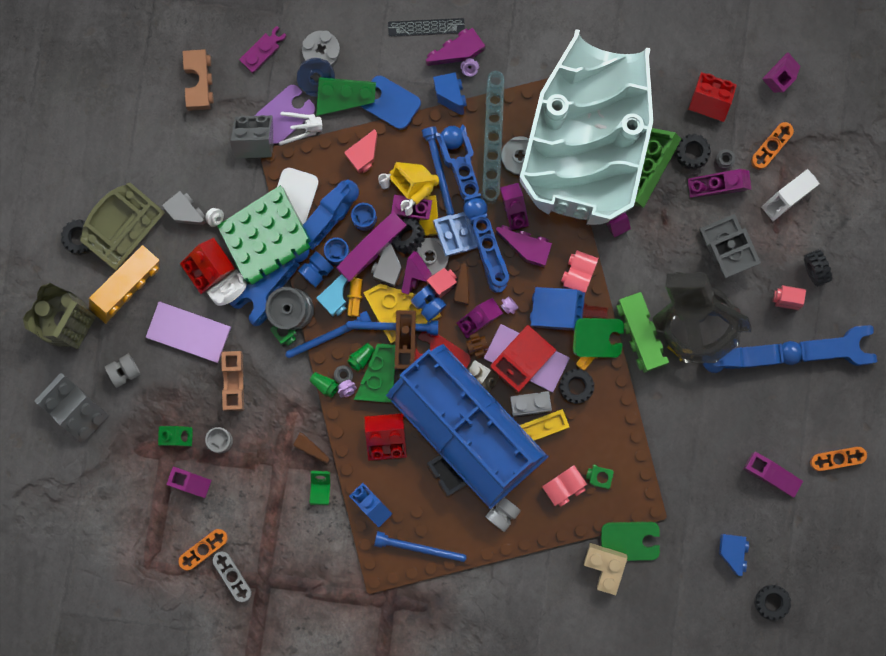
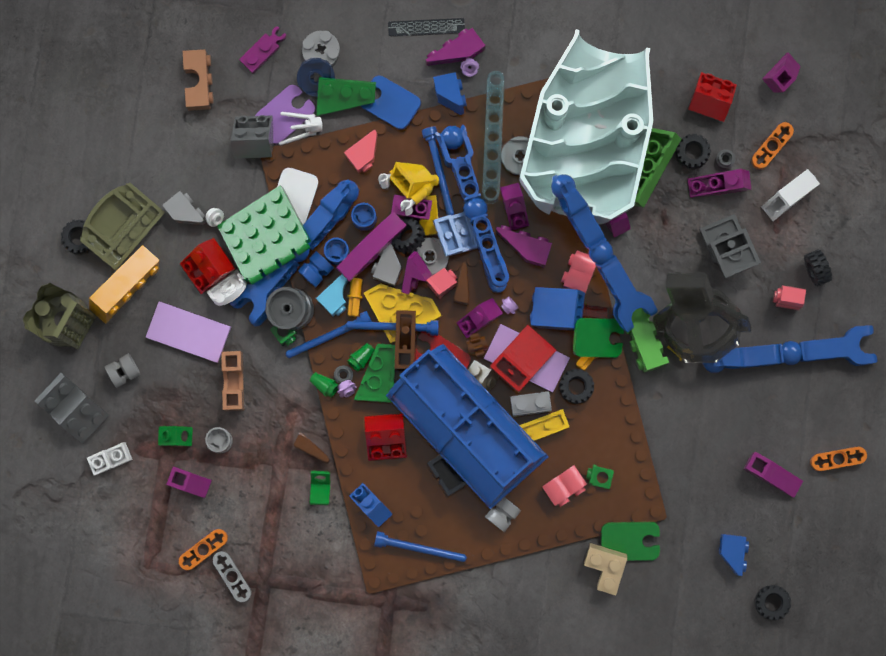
blue wheel [410,285,447,322] -> none
none -> white slope [87,442,133,476]
none -> blue piece [551,174,658,333]

